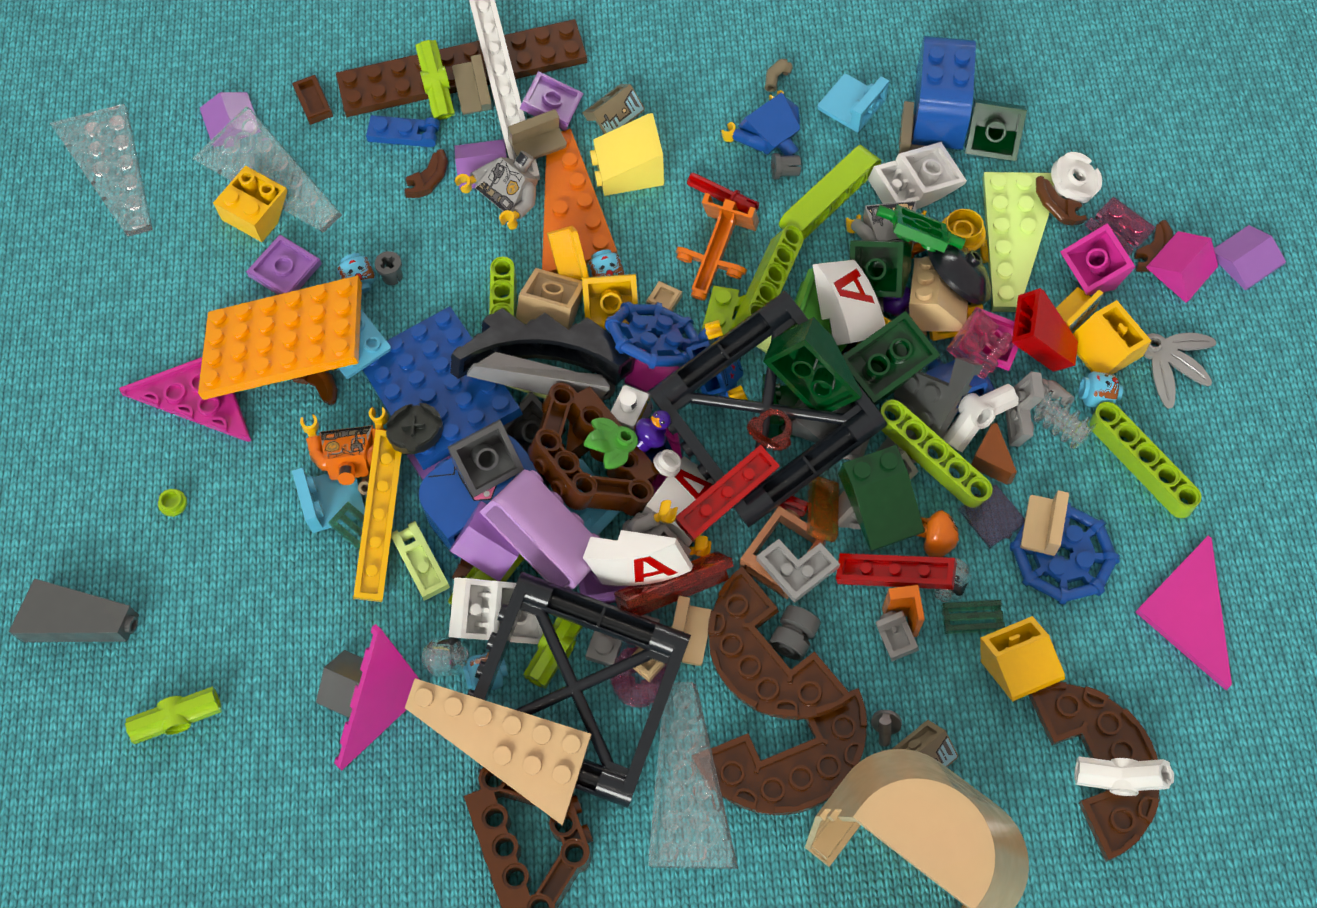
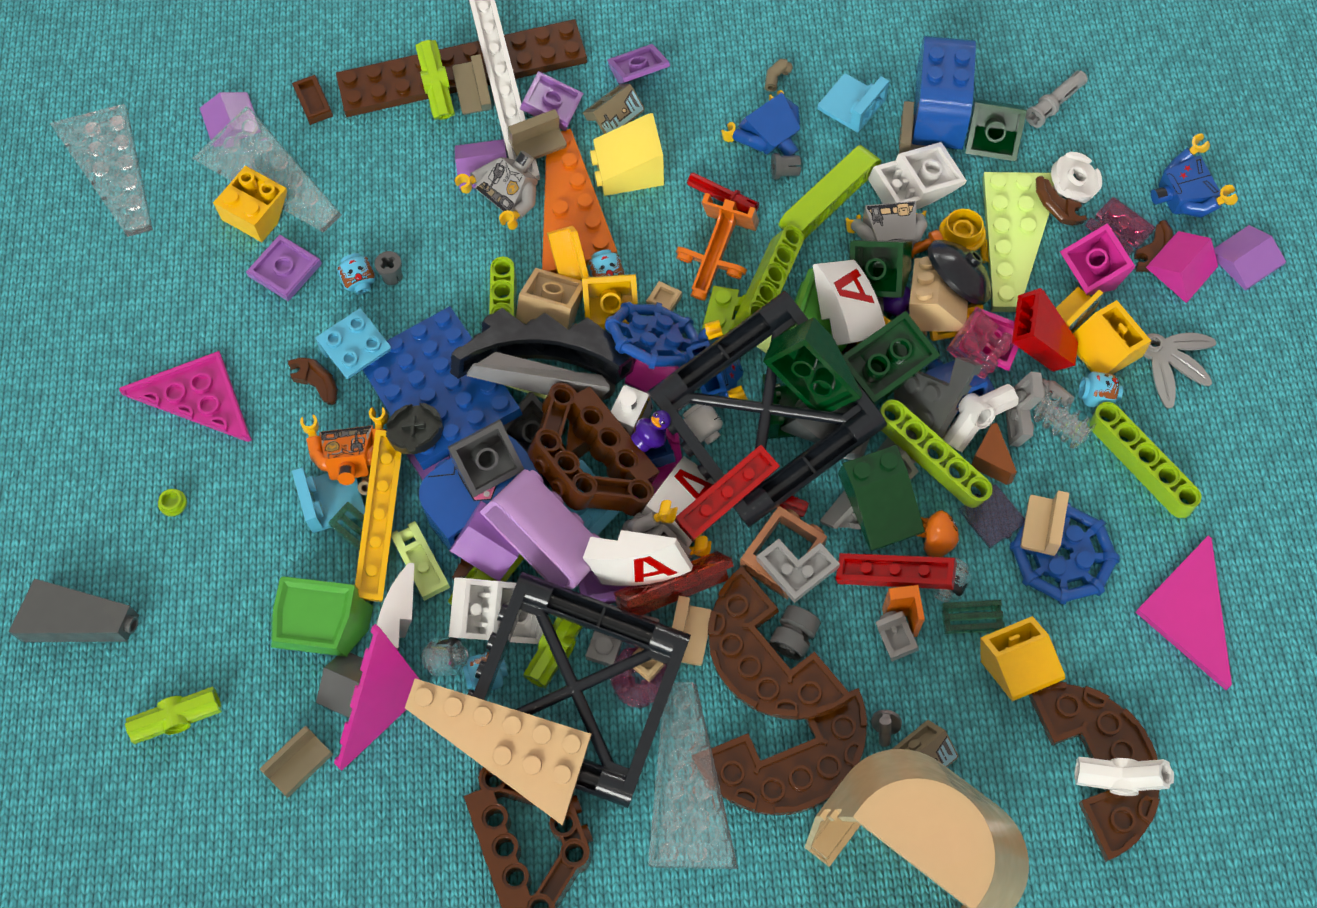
light orange plate [198,275,362,400] -> none
blue plate [366,115,440,147] -> none
reddish brown piece [405,149,448,198] -> none
bright green plate [584,418,638,469] -> none
white plate [653,449,681,477] -> none
clear red piece [747,409,793,451] -> none
clear orange tile [807,476,839,542] -> none
green plate [876,204,966,253] -> none
none -> dark tan panel [260,726,333,798]
none -> bright green helmet [271,576,374,657]
none -> white slope [376,563,414,650]
none -> medium lavender slope [607,44,670,84]
none -> white head [683,404,723,445]
none -> light grey pin [1026,70,1088,128]
none -> blue torso [1151,133,1238,218]

